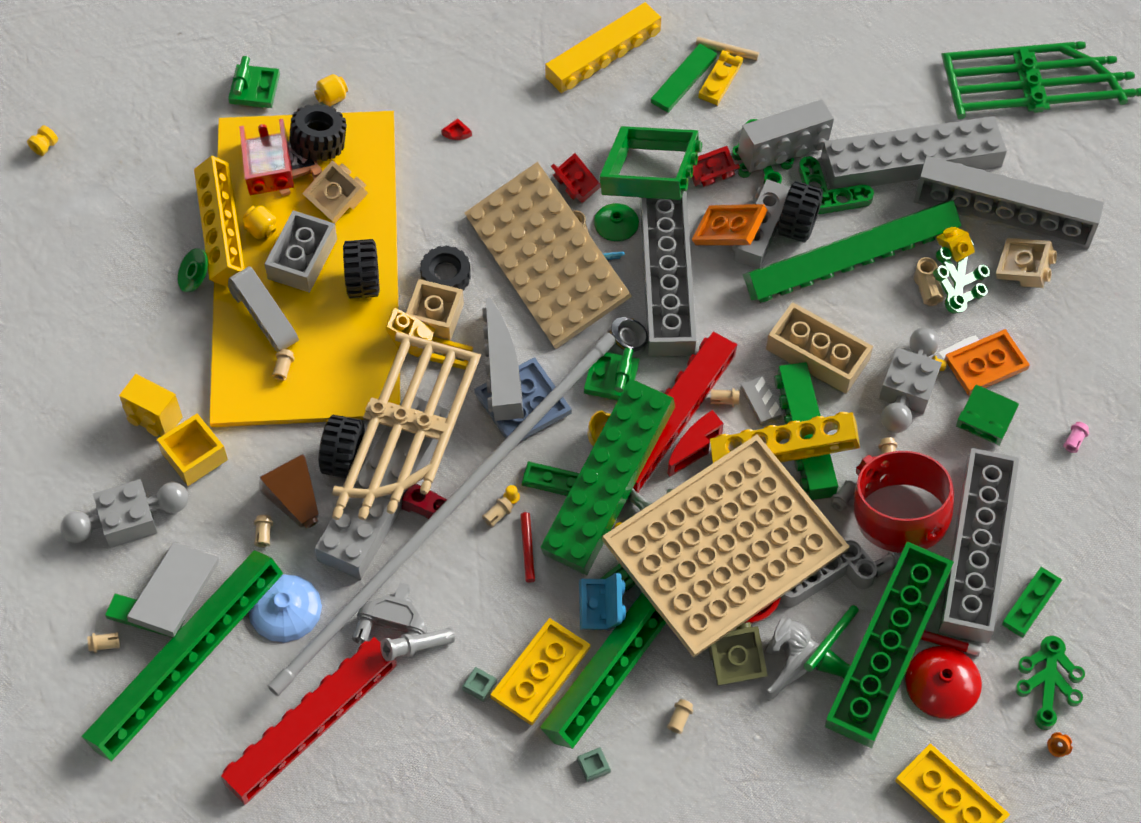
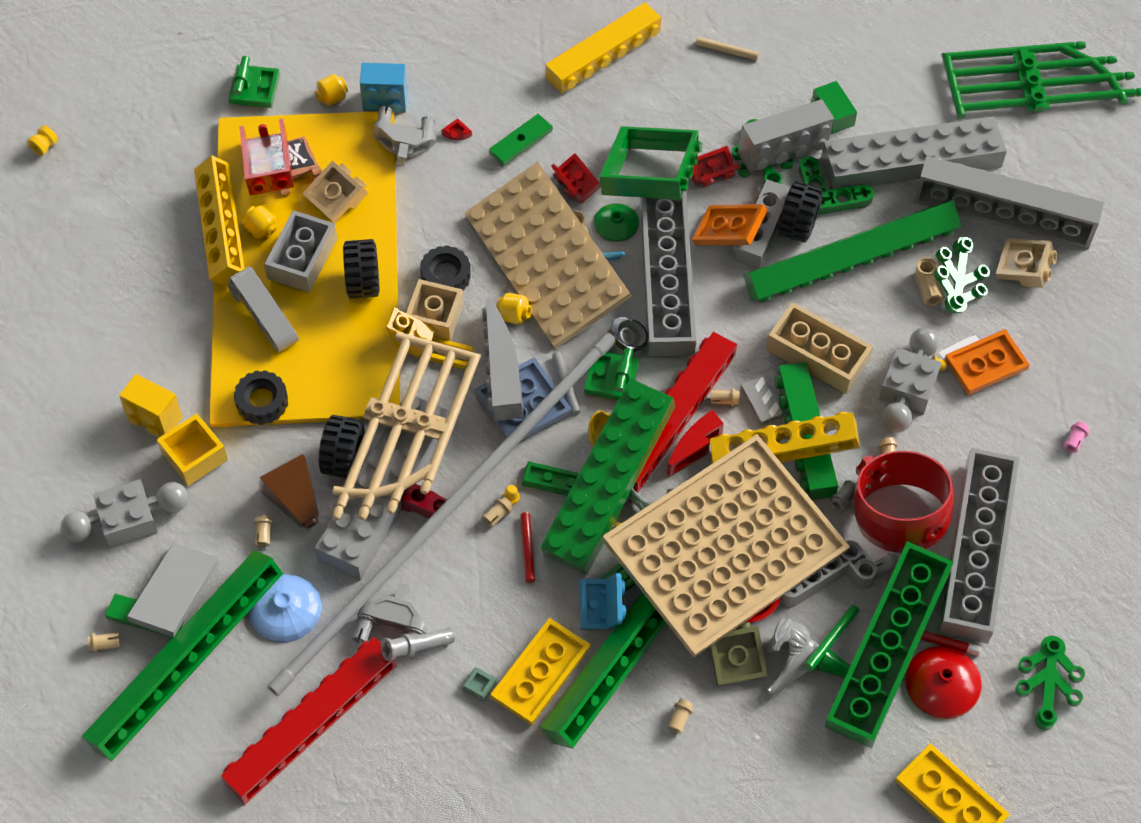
green dish [177,248,208,293] -> none
tan pin [272,349,295,381] -> none
black tyre [289,104,347,161] -> none
sand green tile [577,747,611,782] -> none
green tile [651,44,717,113] -> none
yellow plate [698,50,743,106] -> none
yellow bracket [936,227,975,262] -> none
green bracket [956,385,1019,446] -> none
green plate [1002,566,1062,638] -> none
orange plate [1047,732,1073,757] -> none
none -> black tyre [234,370,288,425]
none -> dark azure brick [359,63,408,112]
none -> light grey connector [373,106,436,166]
none -> green tile [489,113,553,166]
none -> yellow head [496,293,532,325]
none -> light grey bar [552,352,581,415]
none -> green brick [811,80,857,134]

